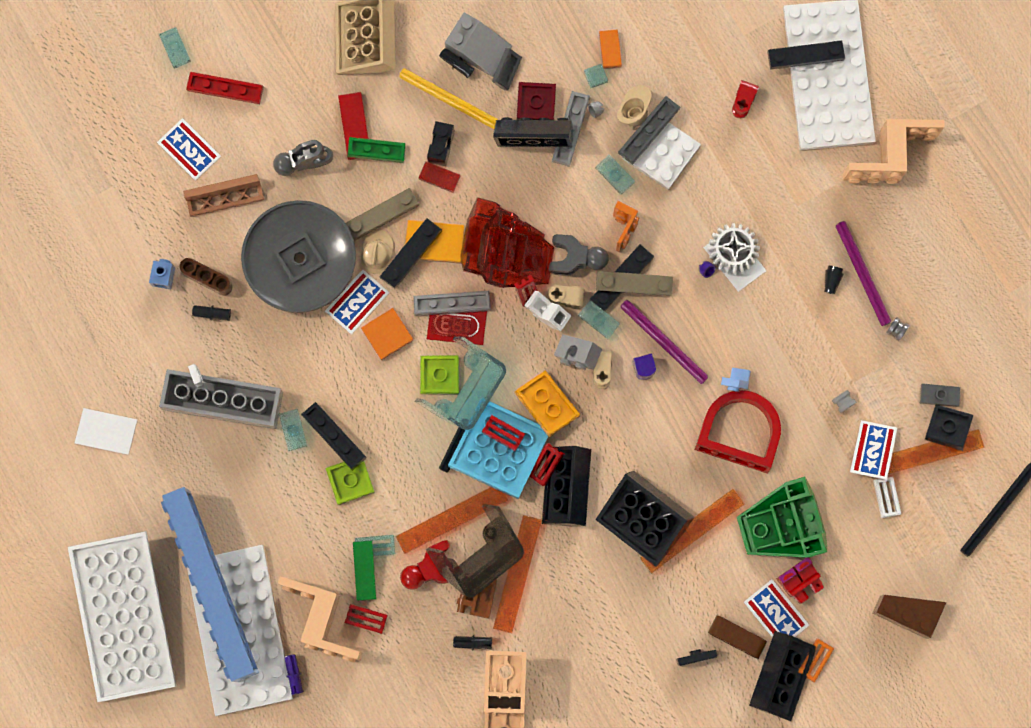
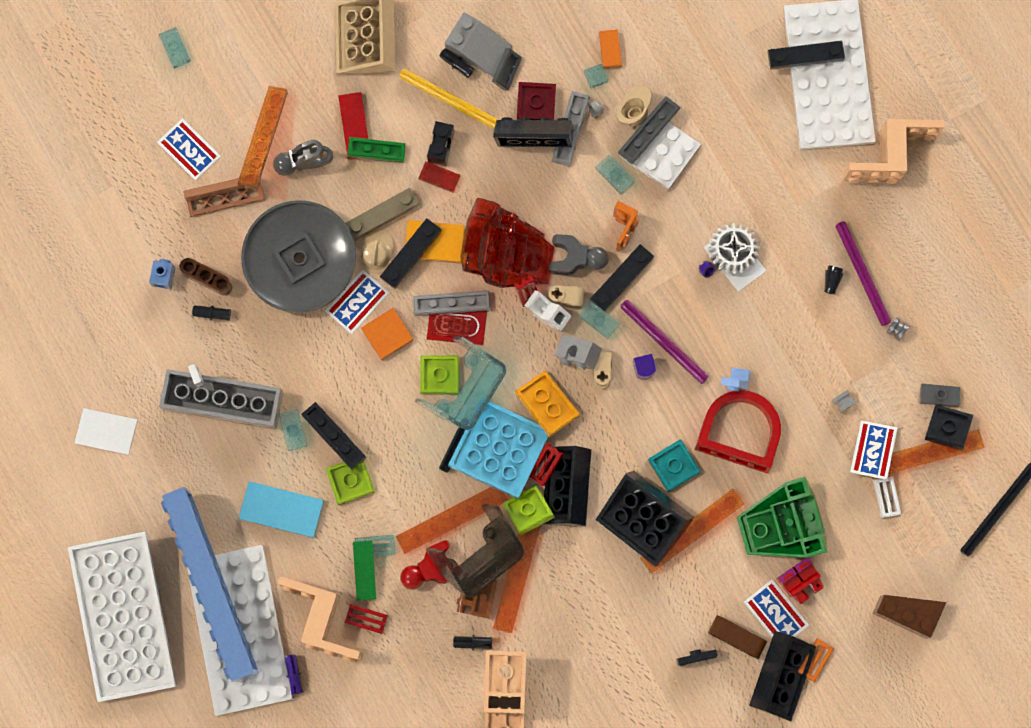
red tile [186,72,264,105] -> none
red tile [482,415,525,451] -> none
dark tan plate [596,271,673,296] -> none
red piece [732,80,759,119] -> none
none -> clear orange plate [238,86,288,190]
none -> medium azure tile [238,481,324,538]
none -> lime tile [502,485,555,536]
none -> teal tile [648,439,701,492]

